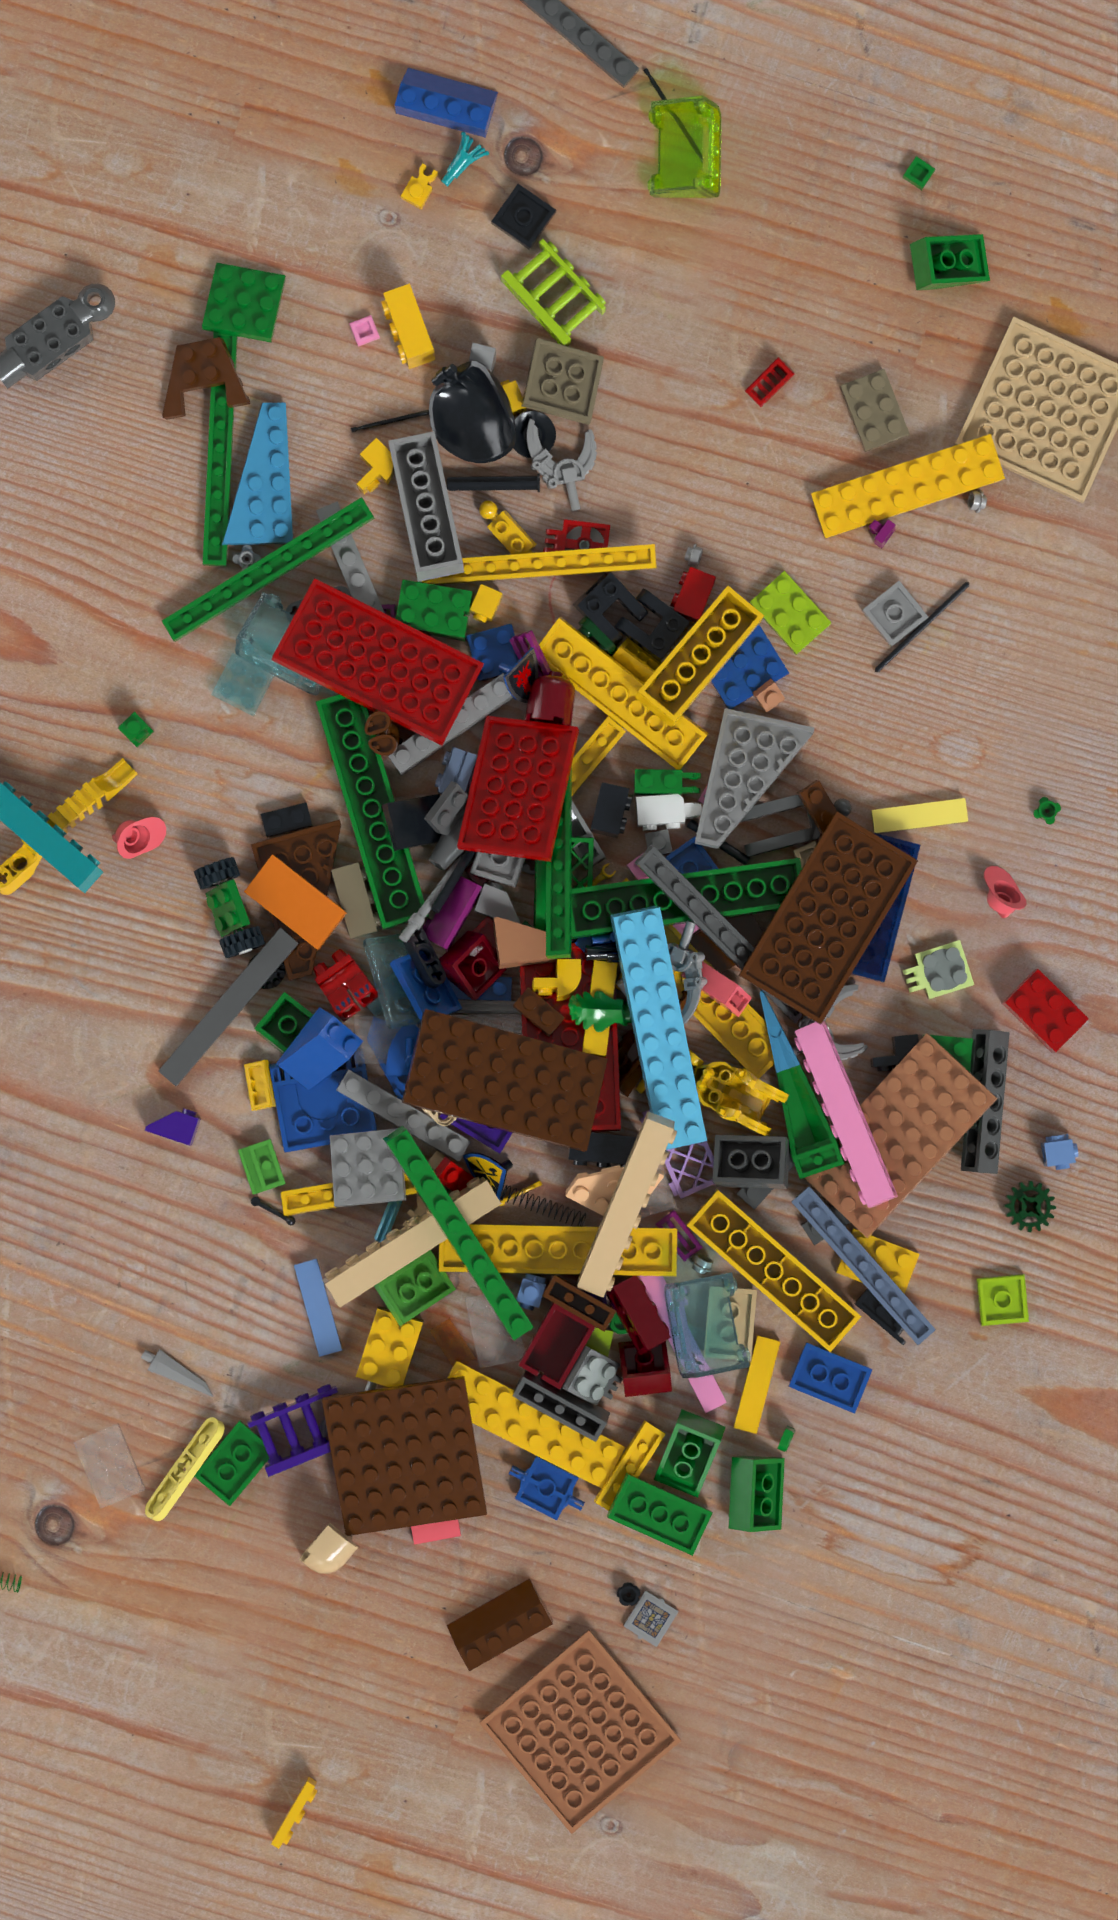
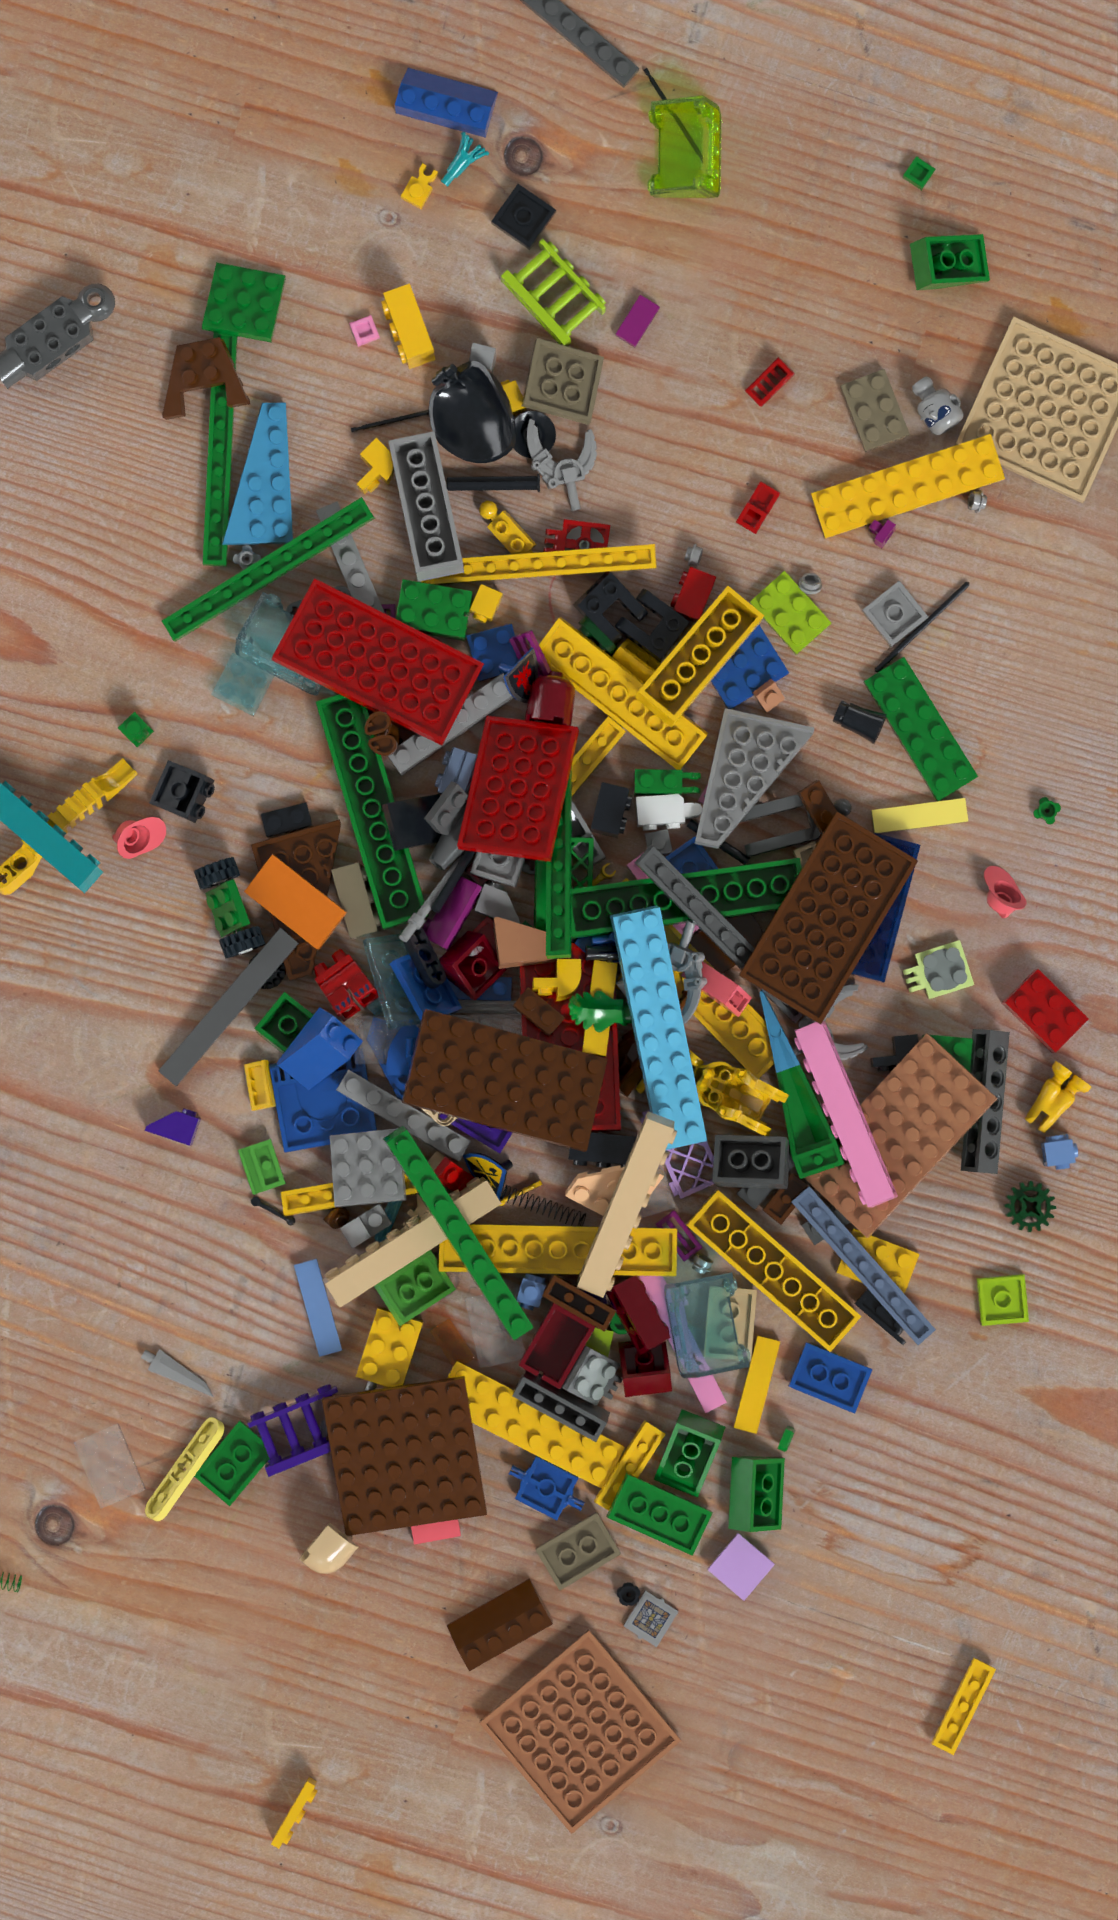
none -> black plate [149,760,215,823]
none -> reddish brown plate [323,1207,350,1229]
none -> light grey brick [340,1204,392,1248]
none -> dark tan plate [535,1512,621,1590]
none -> magenta tile [615,295,660,348]
none -> lavender tile [707,1533,775,1601]
none -> red slope [736,481,781,534]
none -> reddish brown plate [762,1173,808,1225]
none -> light grey plate [798,573,822,595]
none -> black plant [833,701,887,744]
none -> green plate [863,657,978,802]
none -> light grey piece [912,376,963,435]
none -> yellow plate [931,1657,996,1755]
none -> yellow piece [1025,1061,1091,1133]

